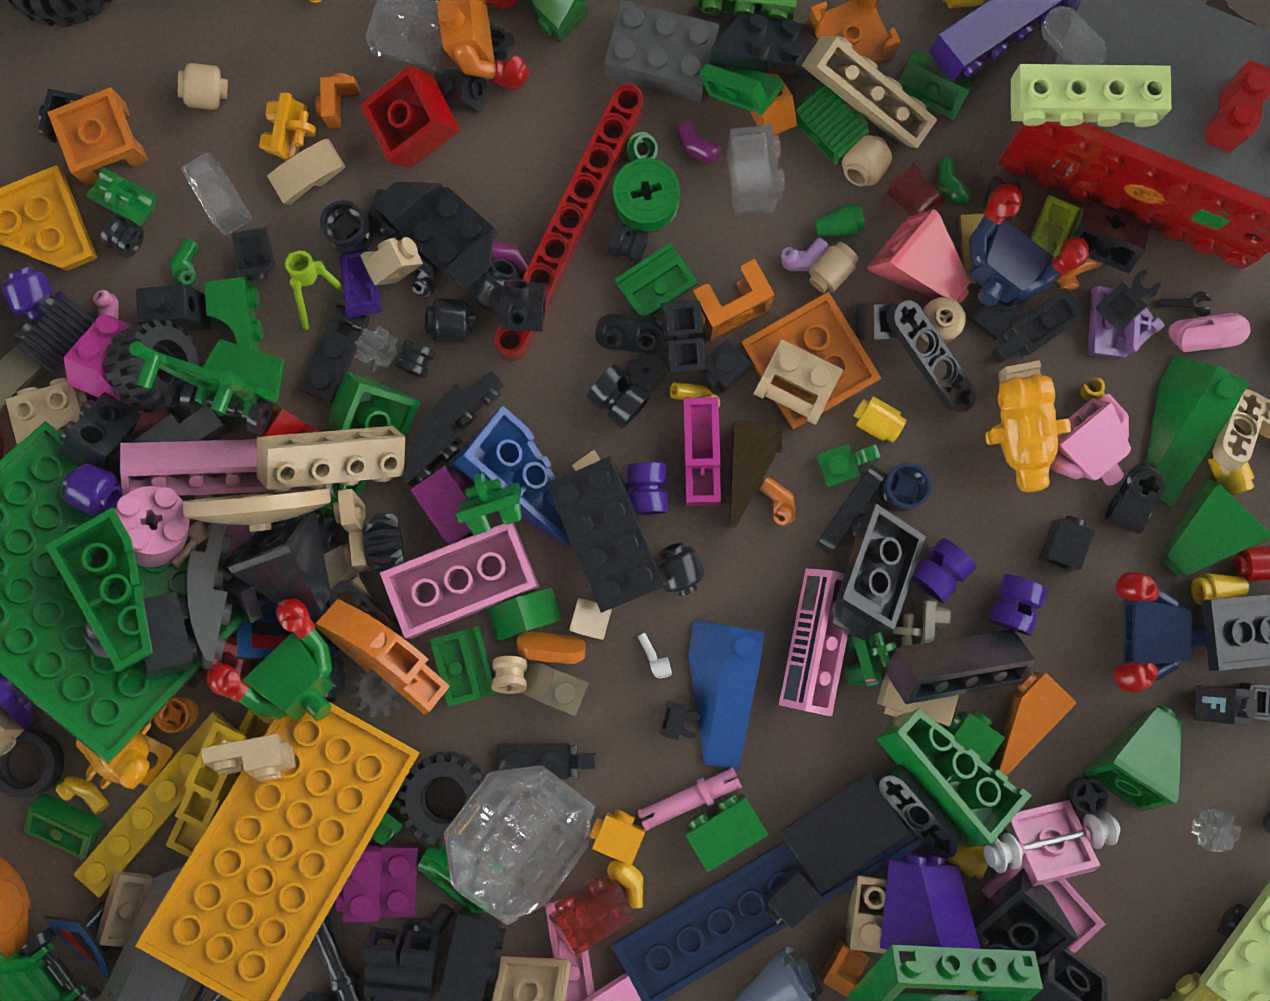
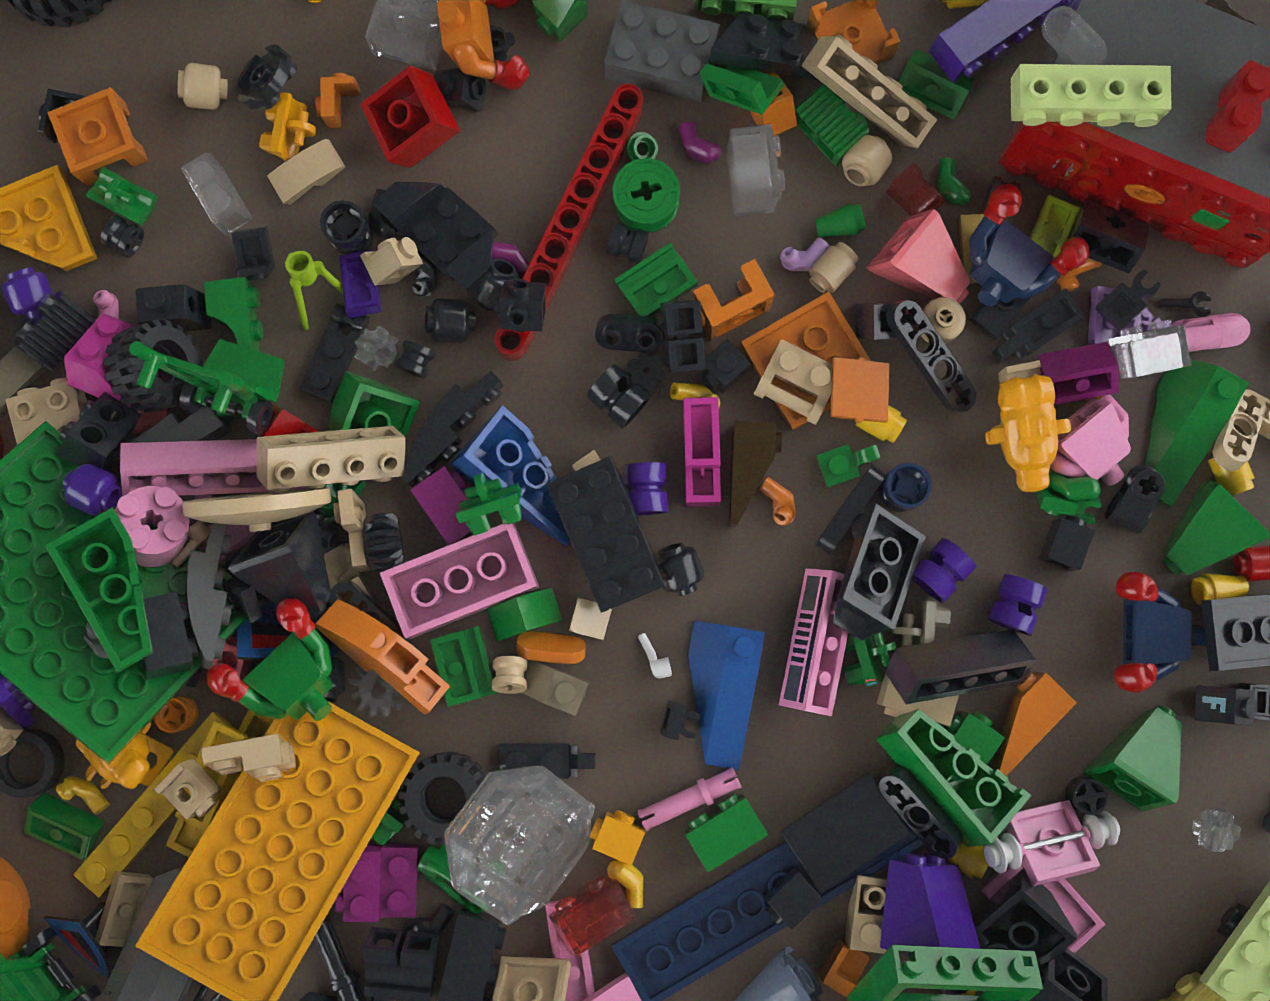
green arm [170,237,200,287] -> none
none -> tan brick [154,759,222,819]
none -> black plate [236,44,297,109]
none -> orange piece [830,357,889,423]
none -> green plate [1036,487,1101,524]
none -> magenta brick [1038,341,1119,405]
none -> green arm [1048,471,1101,501]
none -> clear brick [1108,320,1191,379]

